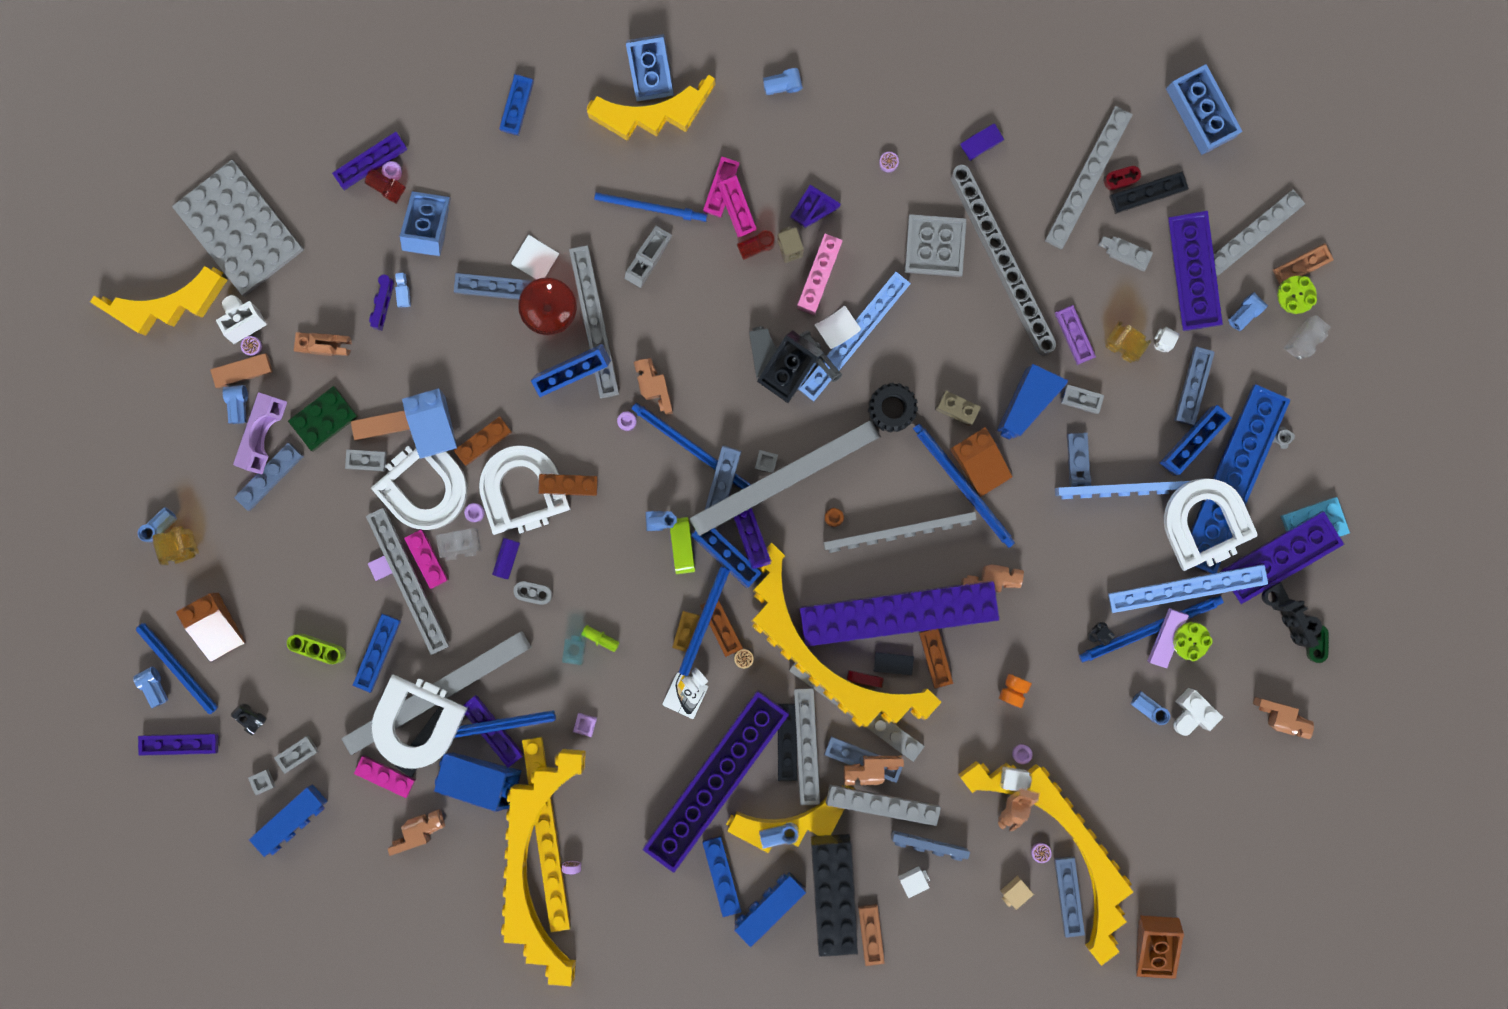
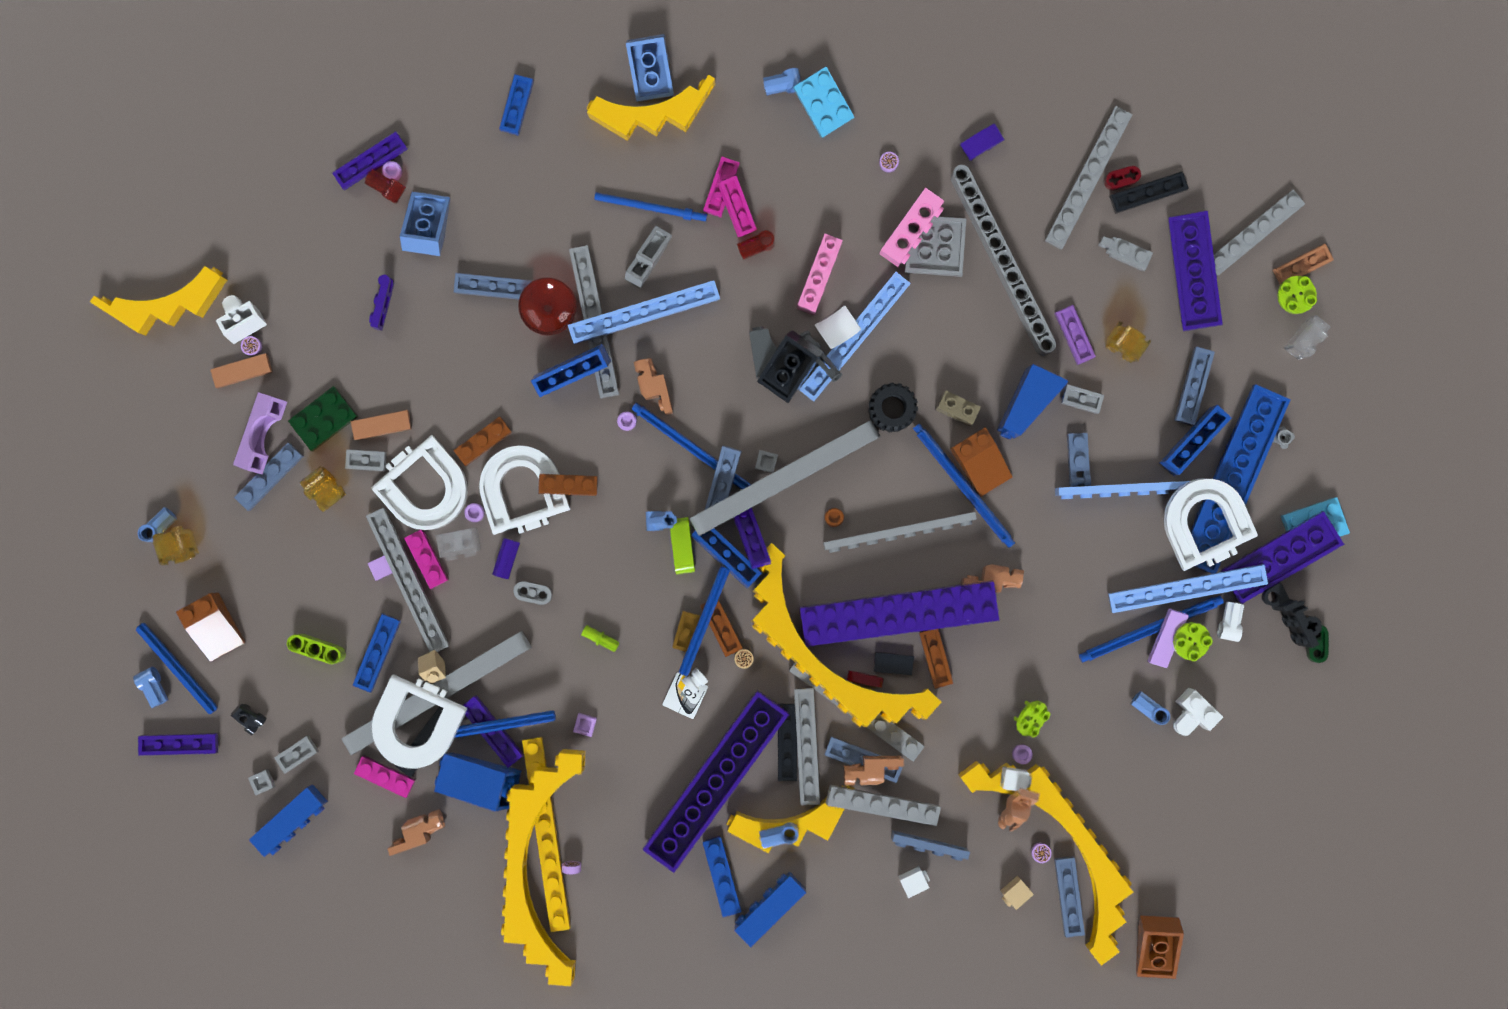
light grey plate [172,160,304,297] -> none
medium blue piece [223,385,248,424] -> none
nougat plate [294,332,352,356] -> none
light blue bar [395,273,411,307] -> none
medium blue slope [402,388,457,459] -> none
white sticker [511,235,559,282] -> none
clear light blue brick [562,635,586,665] -> none
dark tan brick [777,227,804,263] -> none
dark purple wing [790,185,841,228] -> none
black brick [811,834,858,957] -> none
nougat tile [858,904,885,966] -> none
orange wheel [998,673,1032,708] -> none
black plate [1087,622,1115,646] -> none
white plate [1154,327,1180,352] -> none
medium blue brick [1166,64,1243,155] -> none
medium blue piece [1228,292,1268,331] -> none
nougat plate [1253,697,1314,739] -> none
none -> clear yellow brick [300,465,346,512]
none -> tan brick [418,650,446,684]
none -> light blue plate [568,280,720,344]
none -> medium azure plate [793,67,855,138]
none -> bright pink brick [879,188,944,267]
none -> lime plate [1013,700,1050,737]
none -> white piece [1217,602,1244,642]

